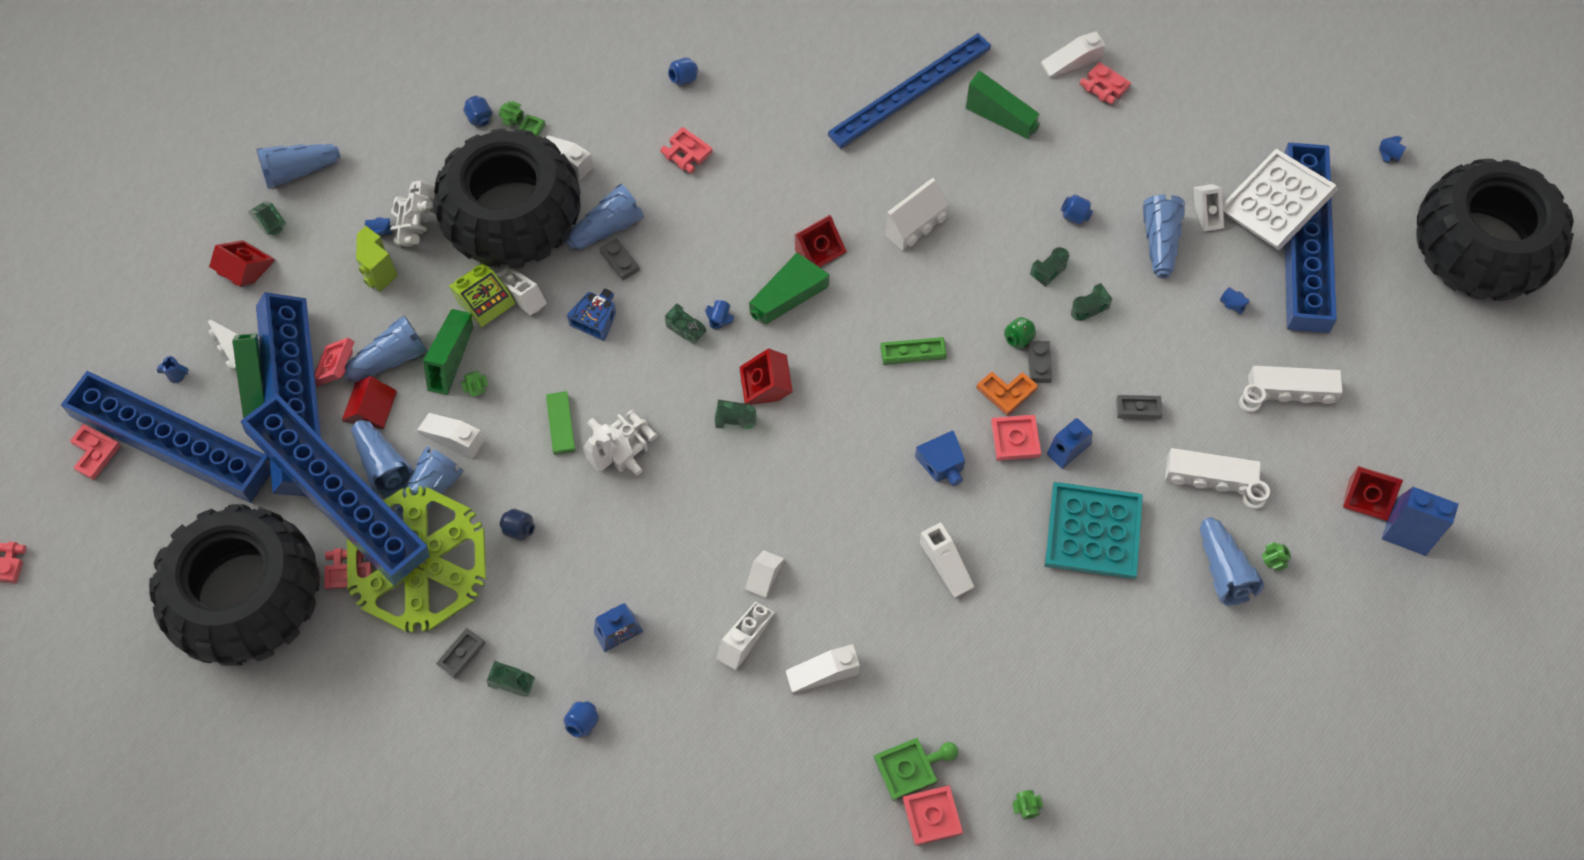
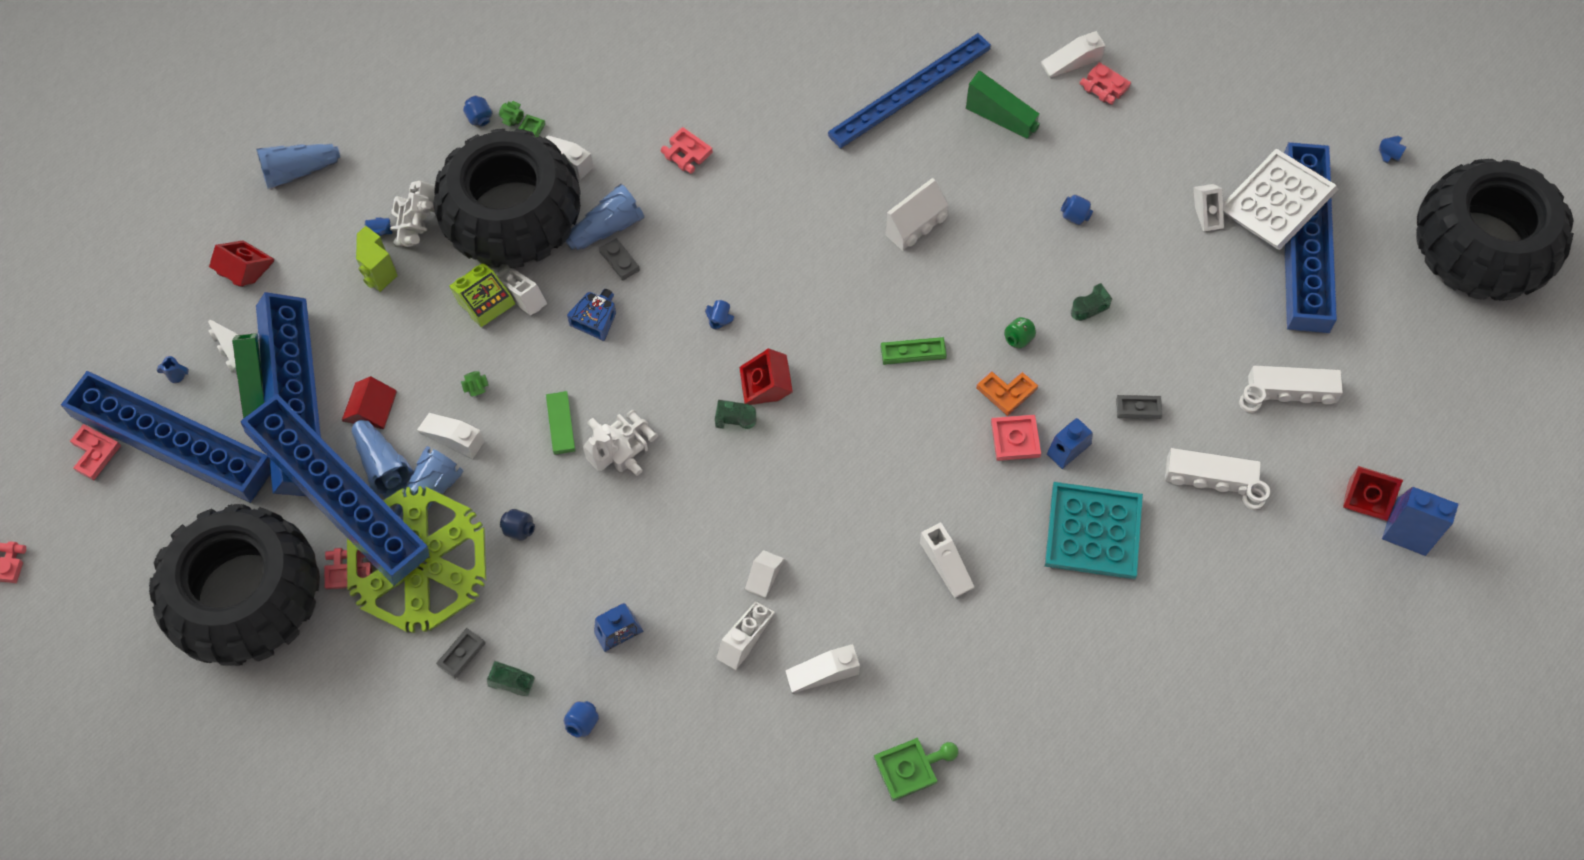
clear green slope [248,201,286,235] -> none
coral plate [314,338,355,386] -> none
medium blue cone [344,315,428,383] -> none
green slope [423,309,473,395] -> none
clear green leg [665,303,707,344] -> none
blue head [668,57,698,86] -> none
green slope [749,253,830,324] -> none
red slope [795,215,847,267] -> none
coral plate [902,785,963,846] -> none
blue torso [915,430,965,486] -> none
bright green gear [1012,790,1044,819] -> none
dark grey plate [1027,341,1052,383] -> none
clear green leg [1030,247,1069,287] -> none
medium blue cone [1143,194,1185,278] -> none
medium blue cone [1200,517,1264,606] -> none
blue piece [1220,287,1250,314] -> none
bright green gear [1262,542,1291,571] -> none

